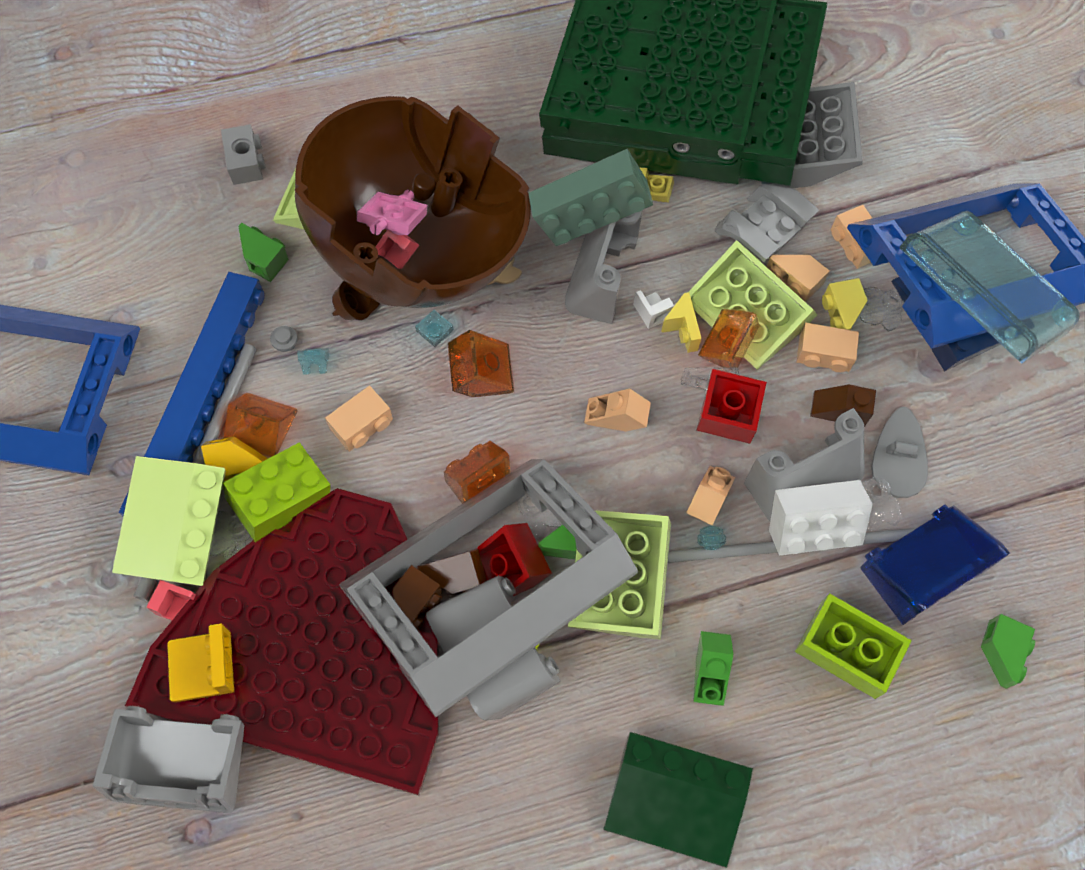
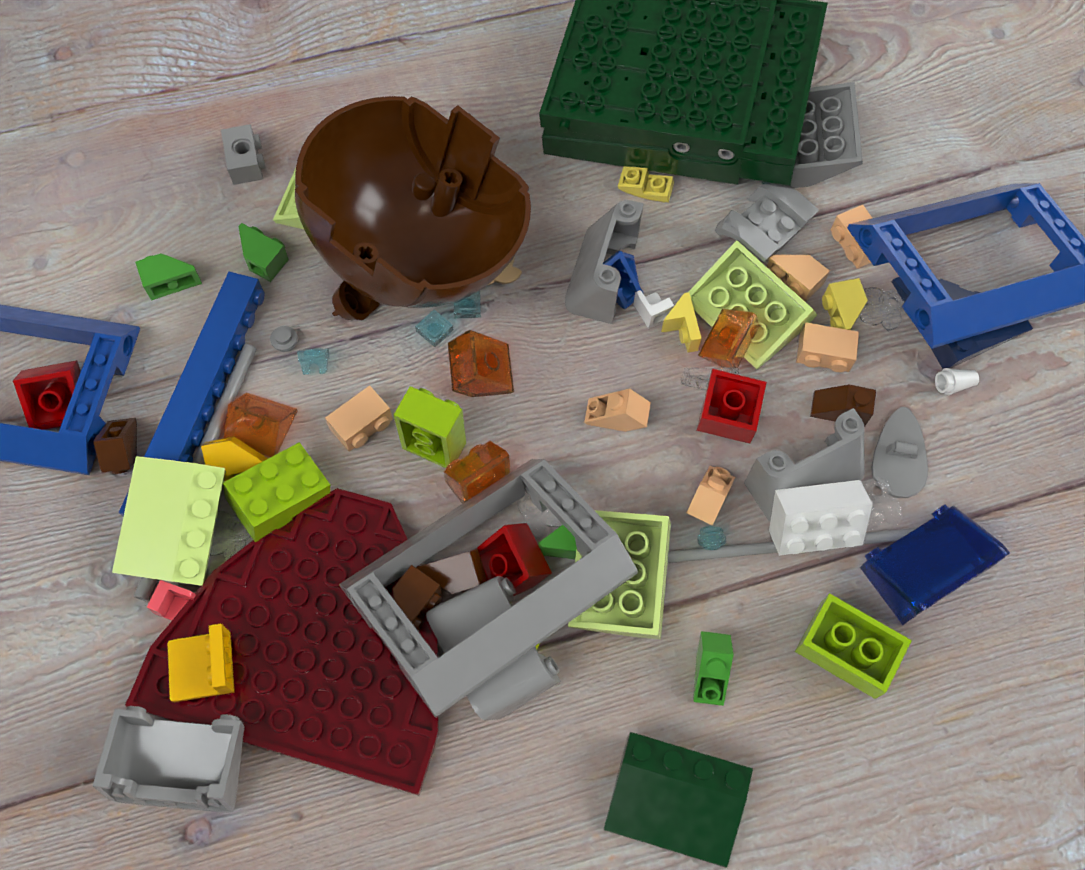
bright pink plate [357,190,428,235] -> none
coral panel [375,230,419,269] -> none
sand green brick [528,149,653,246] -> none
clear light blue windscreen [899,211,1080,363] -> none
bright green slope [981,614,1035,689] -> none
none -> red slope [13,360,81,430]
none -> reddish brown slope [93,418,137,474]
none -> bright green slope [135,253,202,301]
none -> lime brick [394,386,466,471]
none -> clear light blue plate [454,290,481,318]
none -> blue slope [603,250,644,309]
none -> white cone [935,368,979,395]

